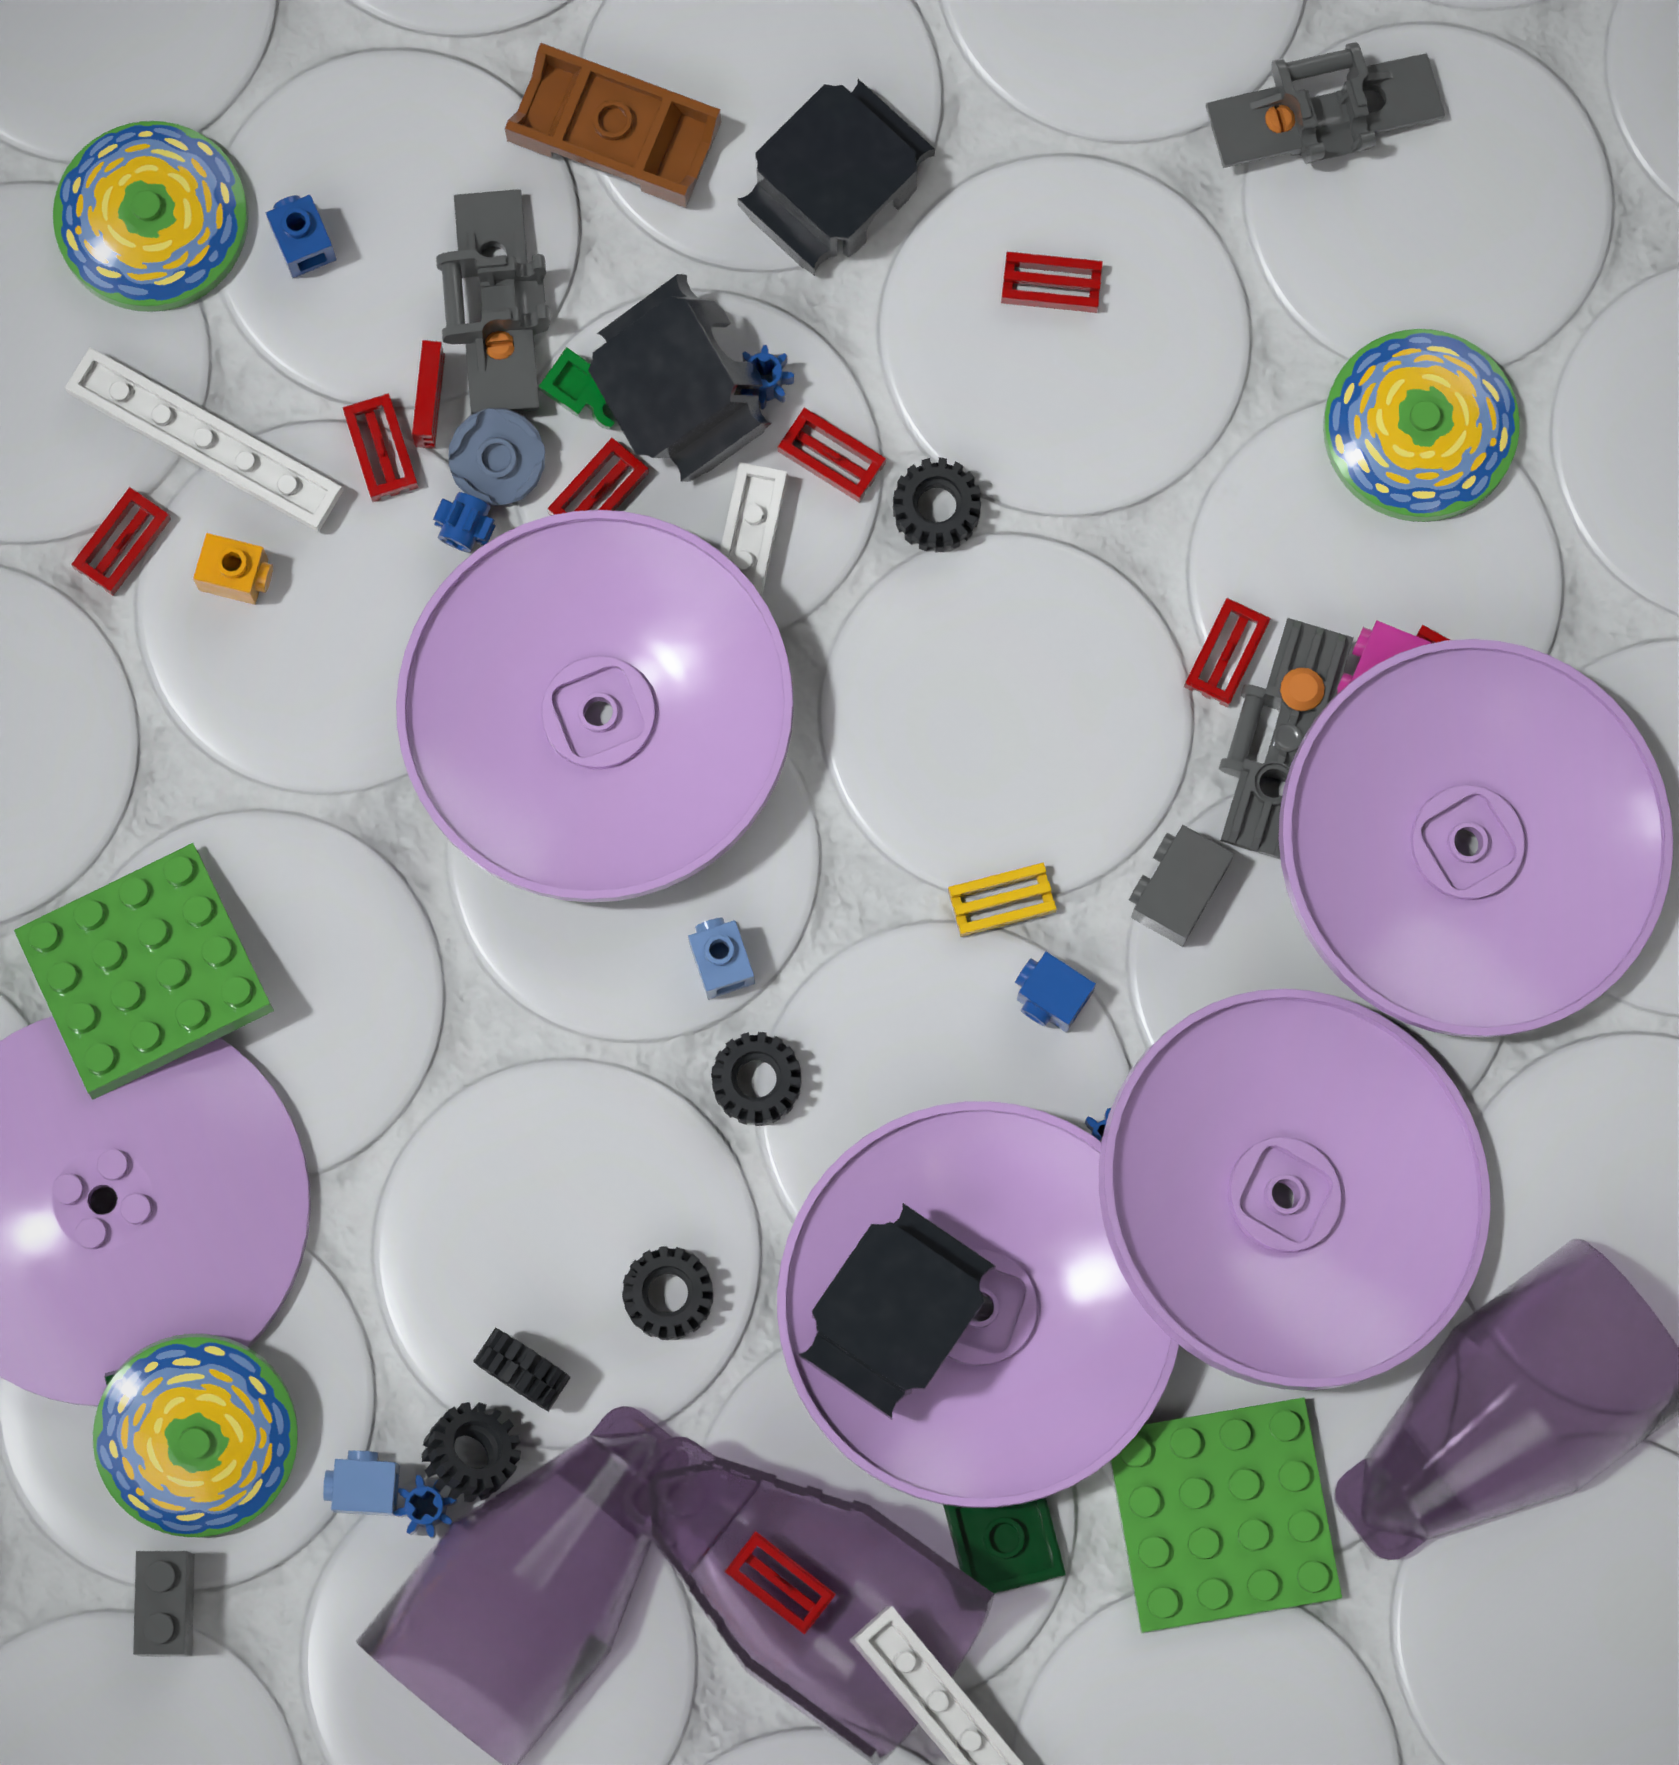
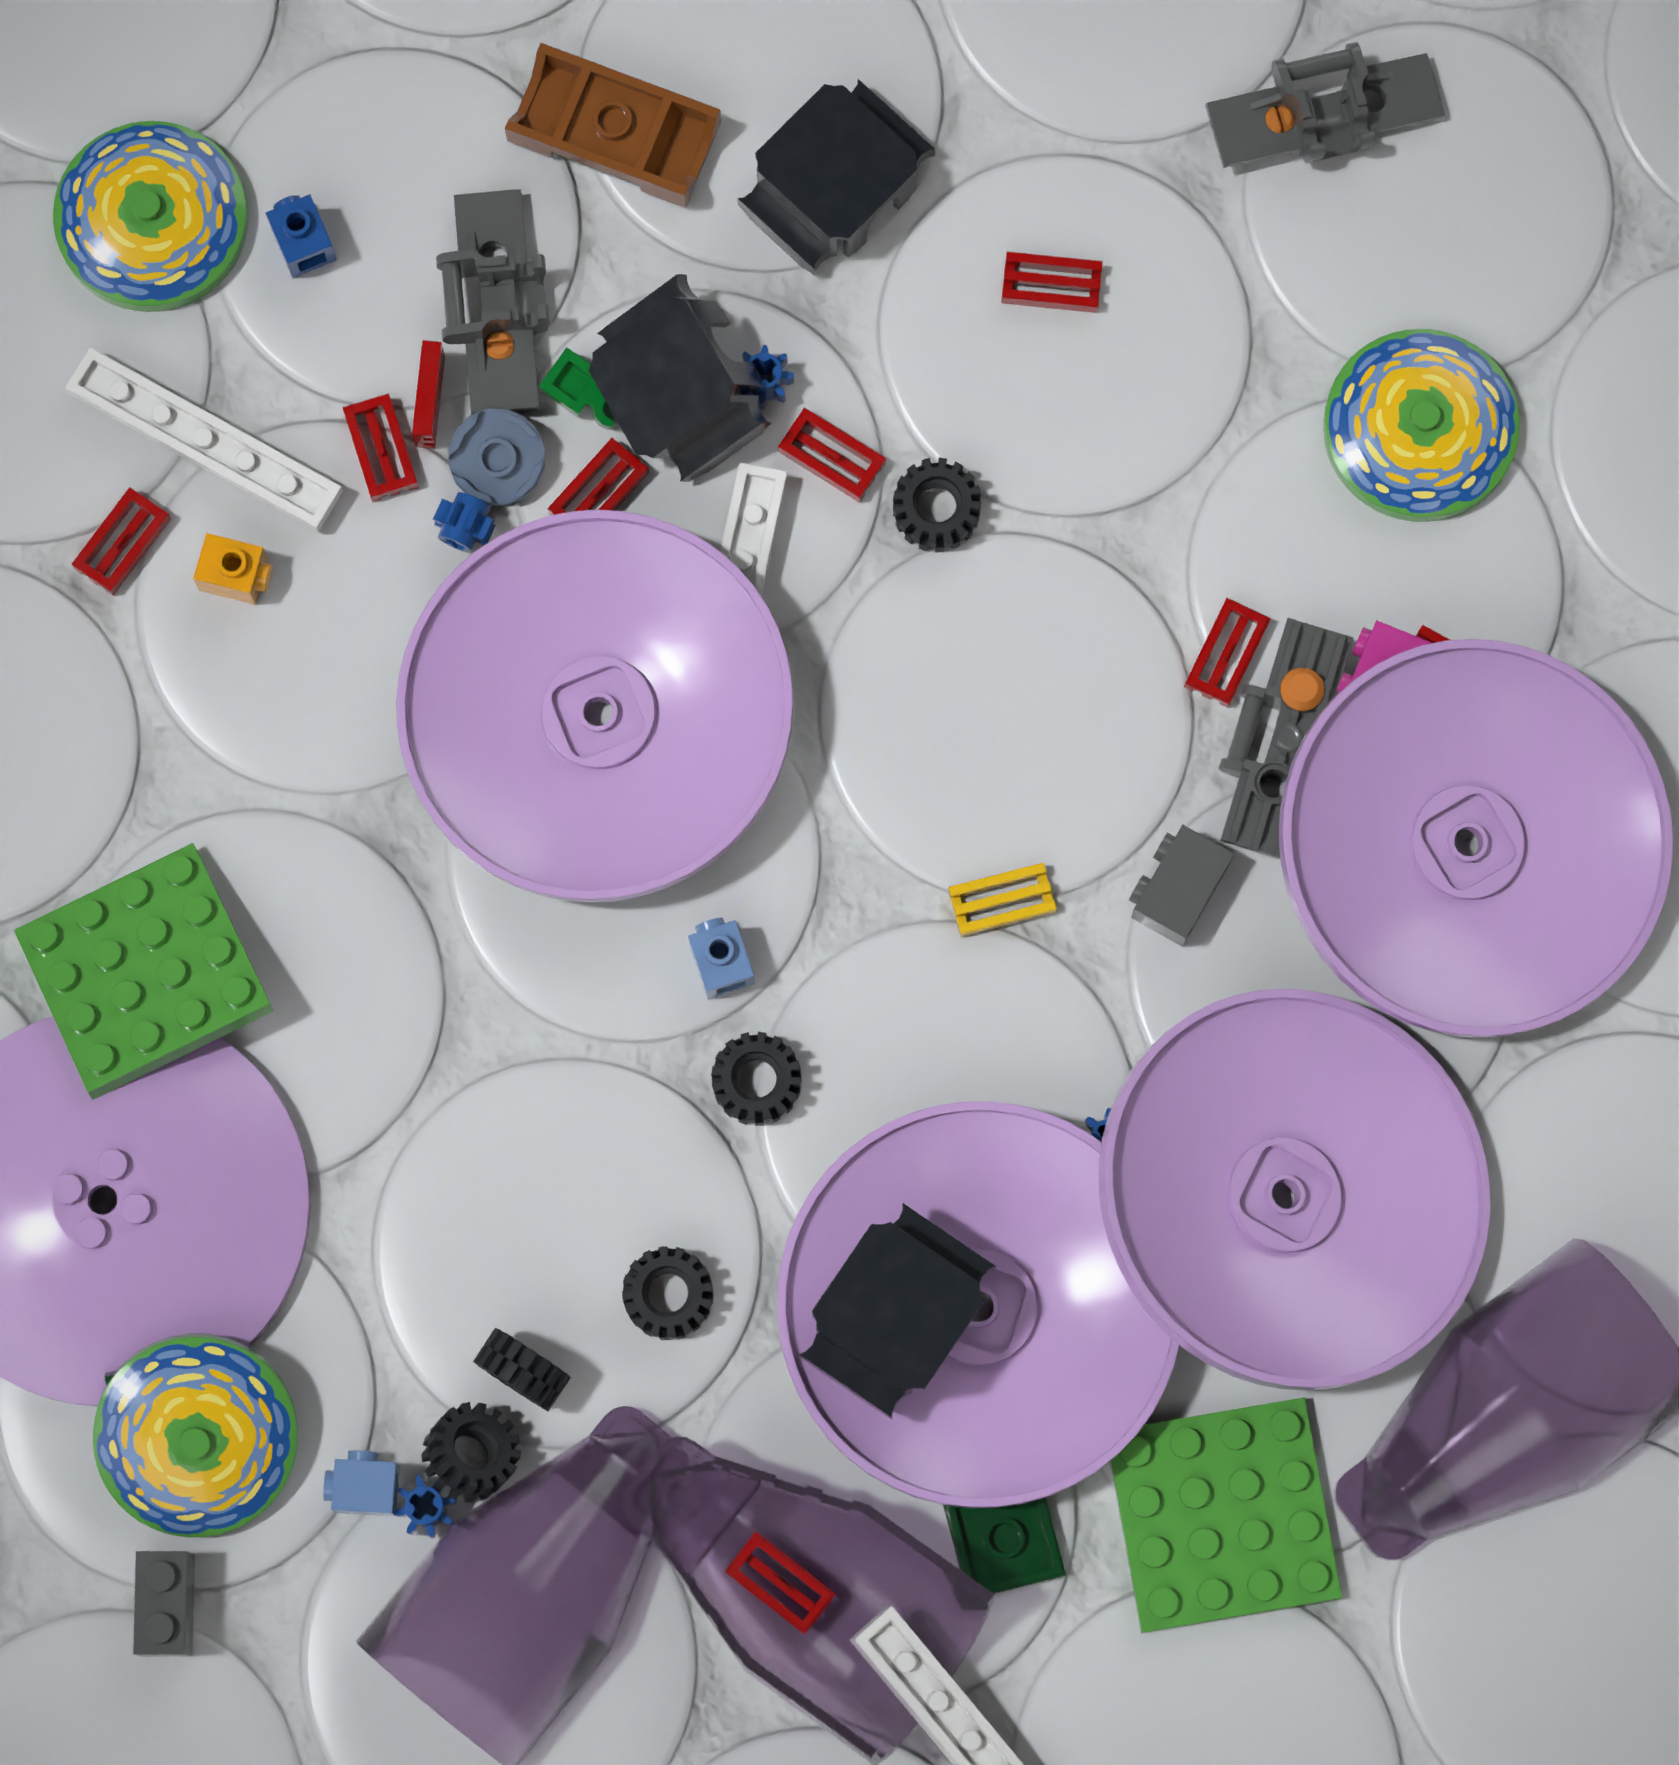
blue brick [1015,952,1096,1033] -> none

